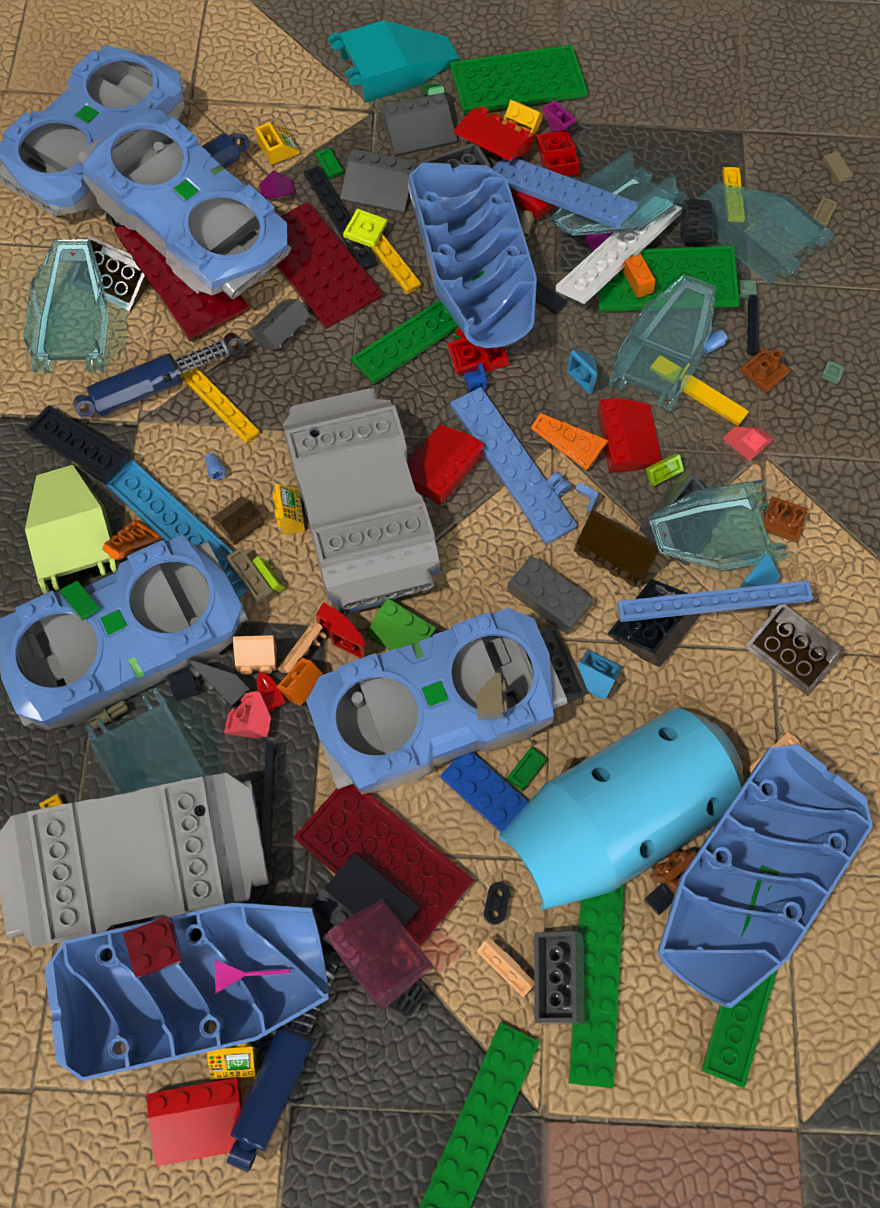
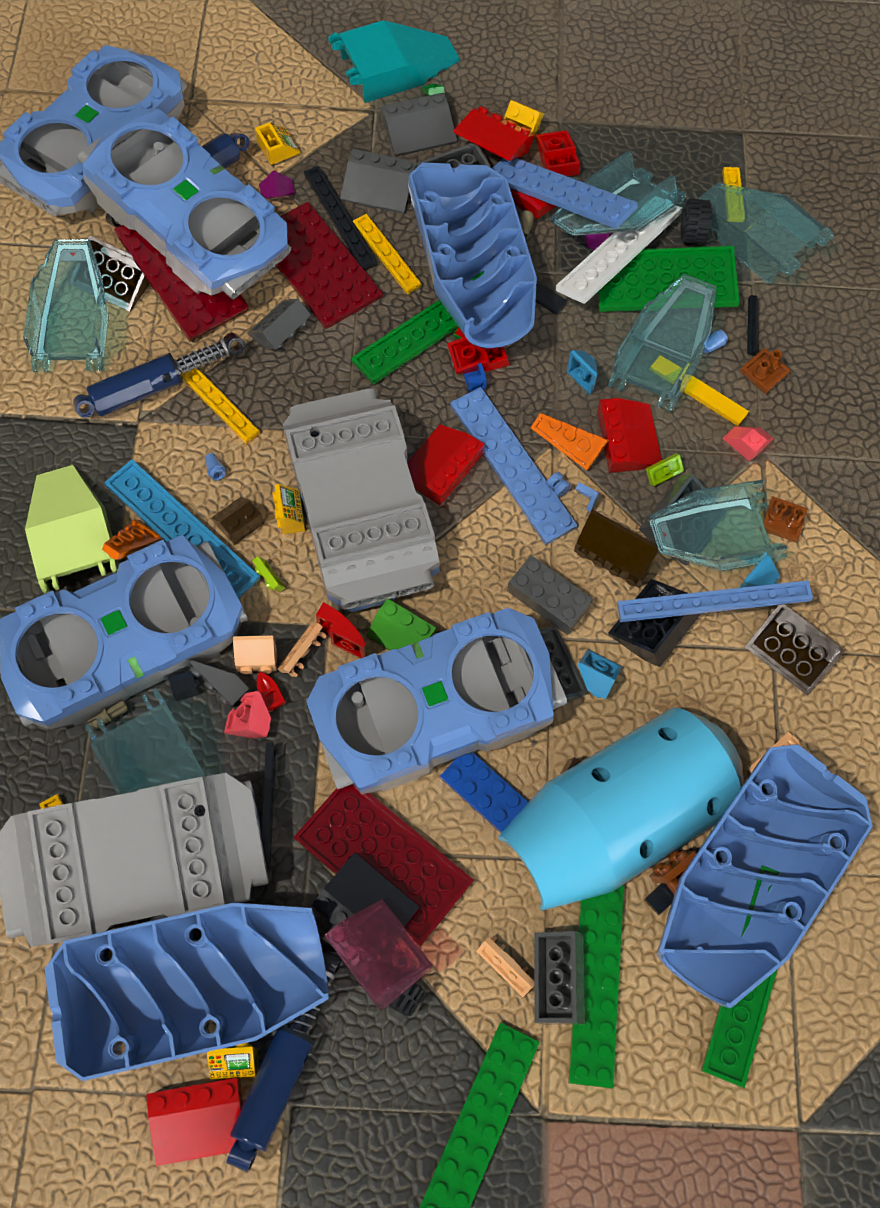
black plate [24,405,131,485] -> none
green tile [59,581,100,621] -> none
dark red brick [123,917,185,978] -> none
dark pink piece [215,959,291,993] -> none
dark tan tile [225,547,273,603] -> none
orange brick [277,658,324,706] -> none
green tile [315,147,344,180] -> none
neon yellow tile [343,208,388,248] -> none
green plate [450,44,588,115] -> none
dark tan slope [476,673,507,720] -> none
black plate [483,882,509,925] -> none
green tile [507,747,547,791] -> none
magenta slope [542,100,577,132] -> none
orange brick [623,254,655,298] -> none
sand green plate [738,280,757,298] -> none
dark tan tile [809,197,838,230] -> none
sand green plate [821,361,845,384] -> none
dark tan tile [822,151,853,184] -> none

